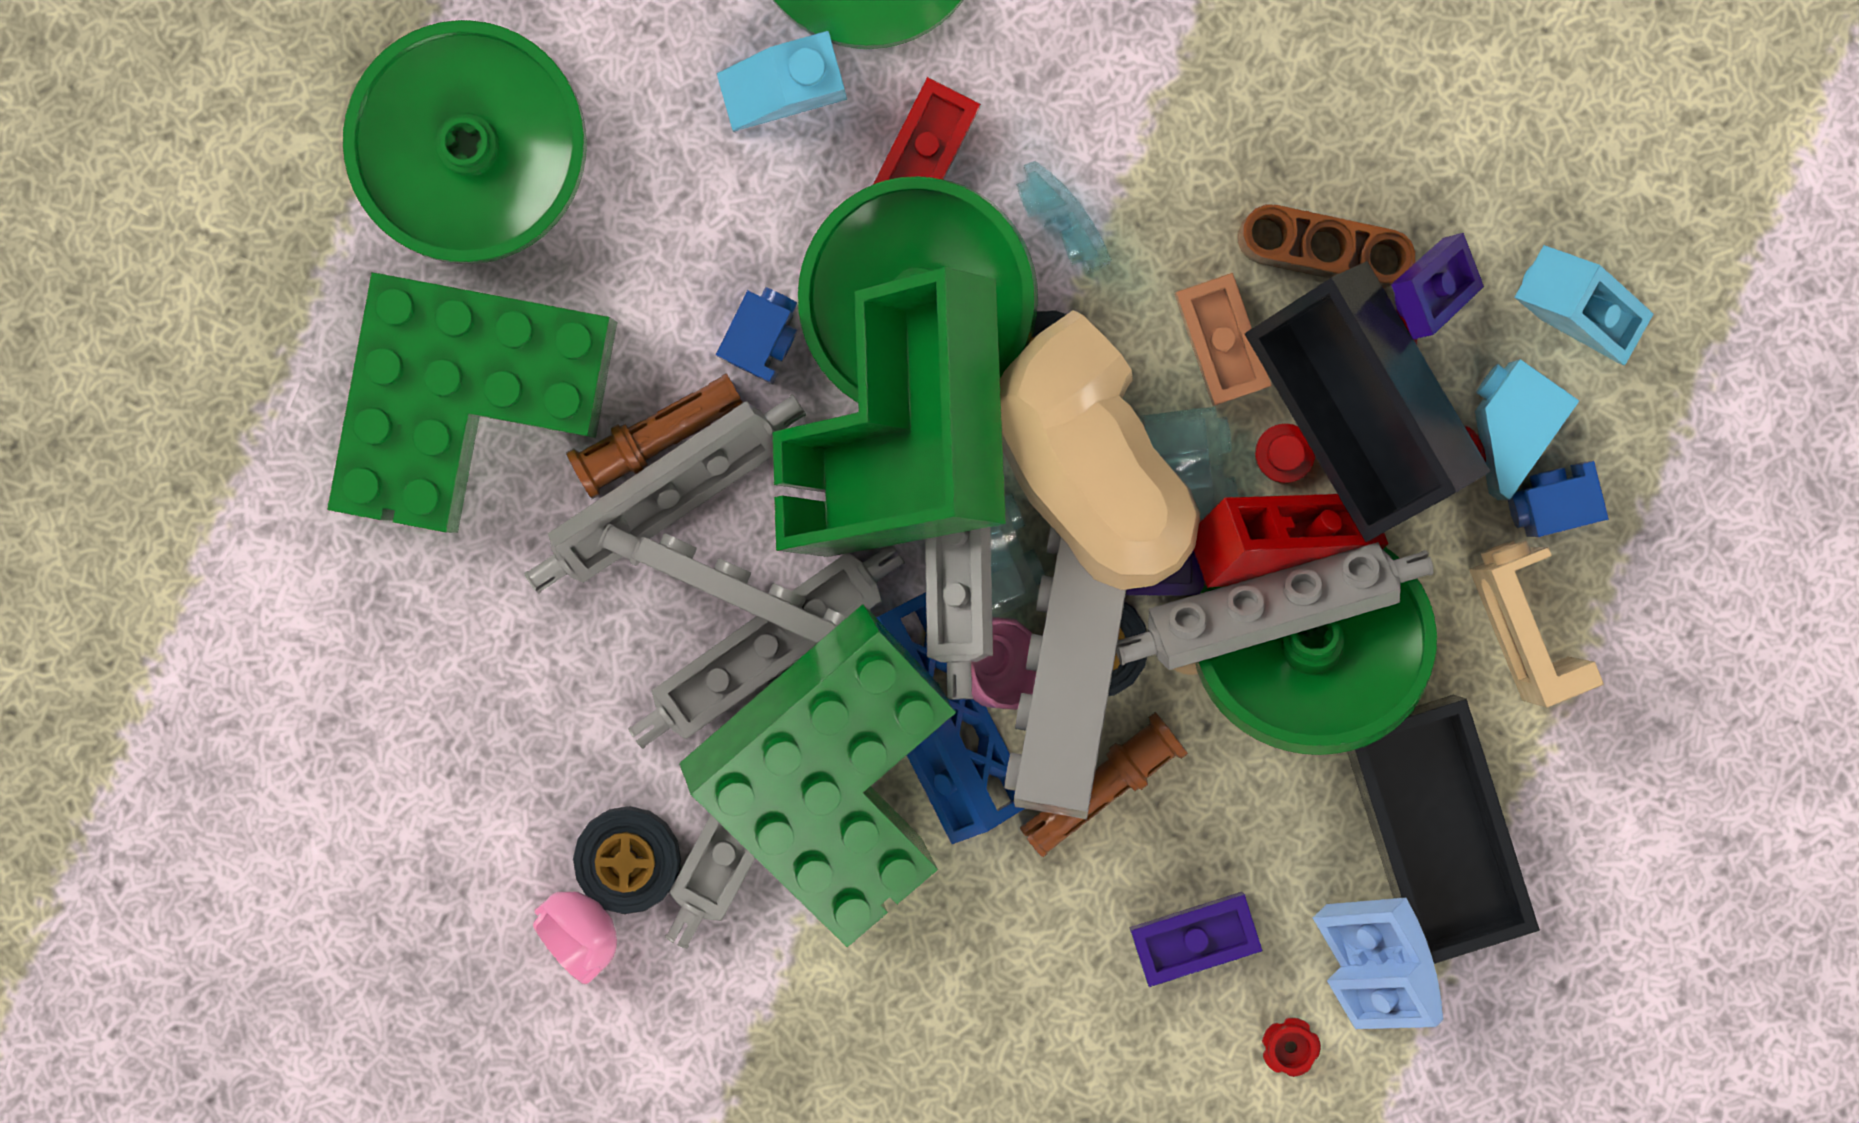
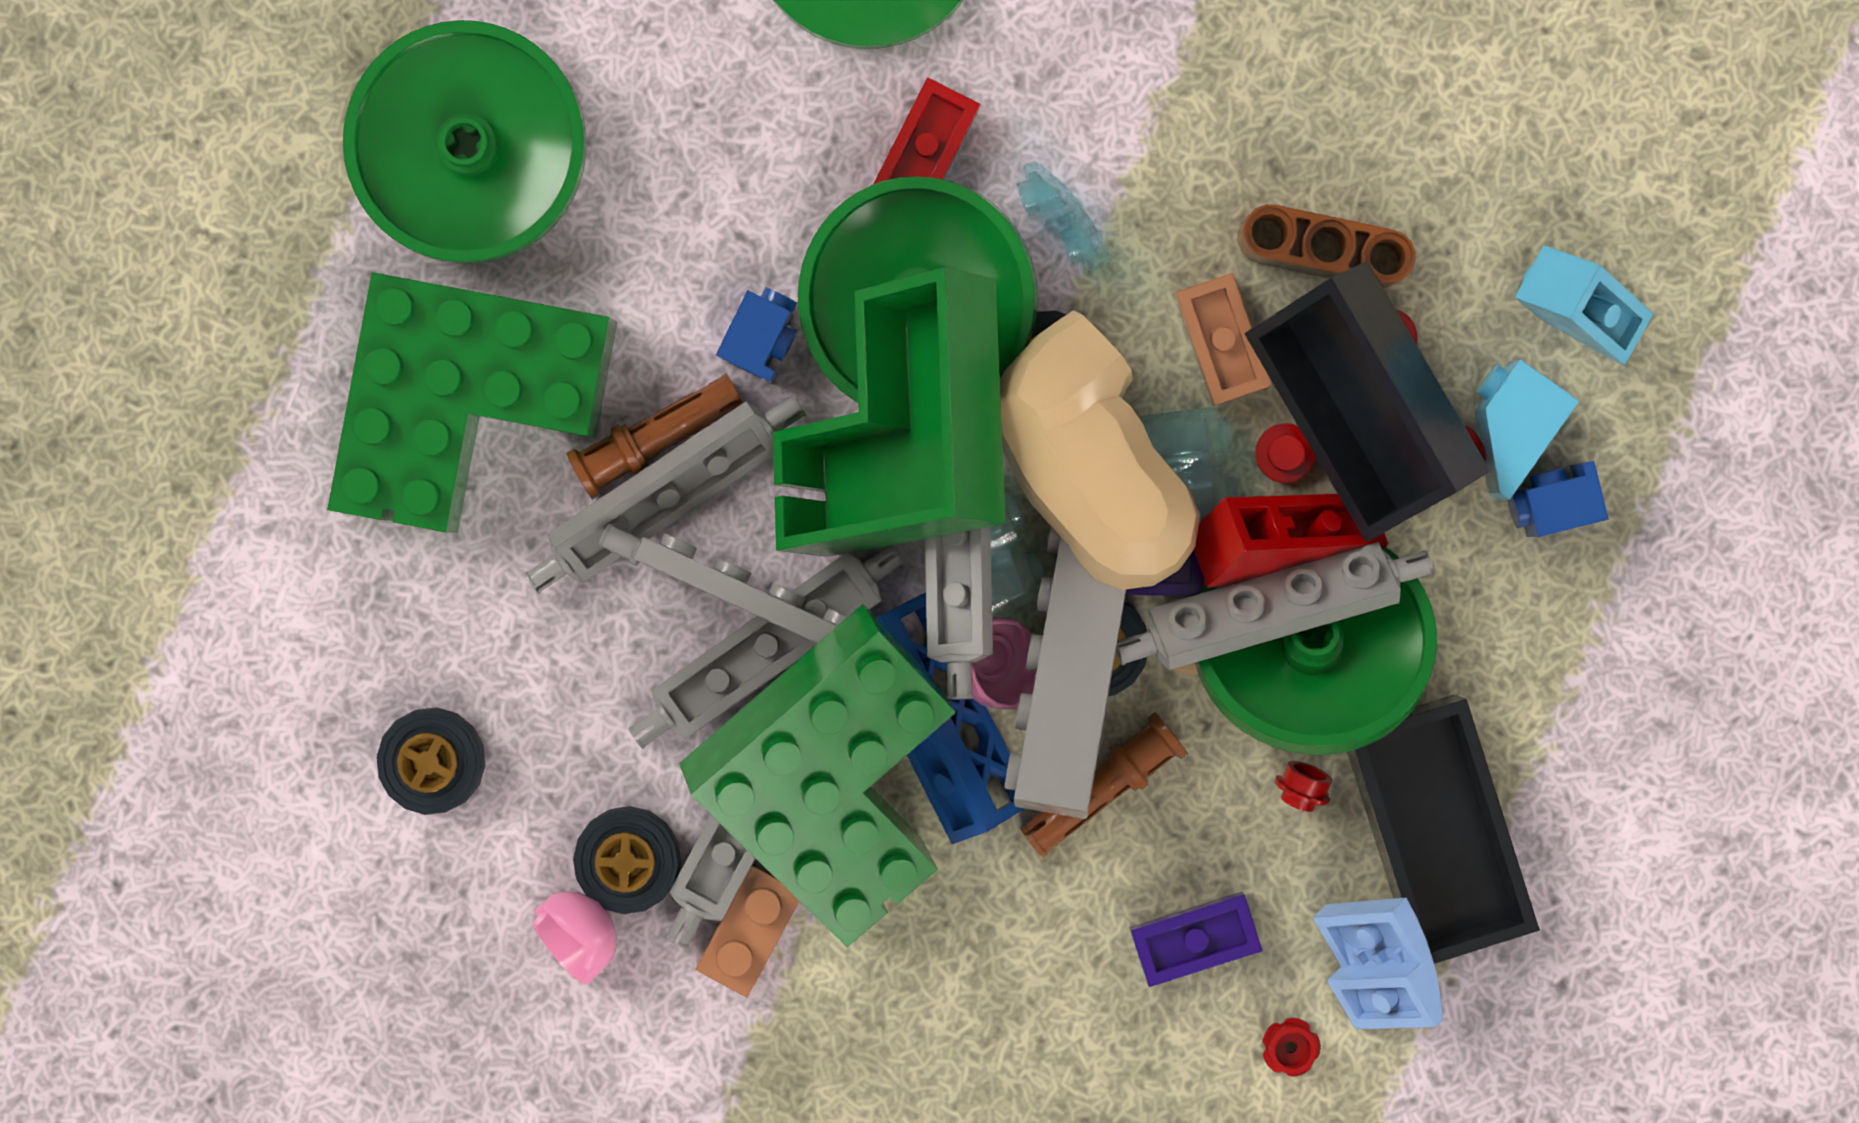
medium azure slope [716,31,847,132] -> none
dark purple plate [1391,233,1484,339] -> none
tan panel [1469,540,1604,708] -> none
none -> black wheel [376,707,486,815]
none -> nougat plate [695,863,800,998]
none -> red plate [1275,761,1333,812]

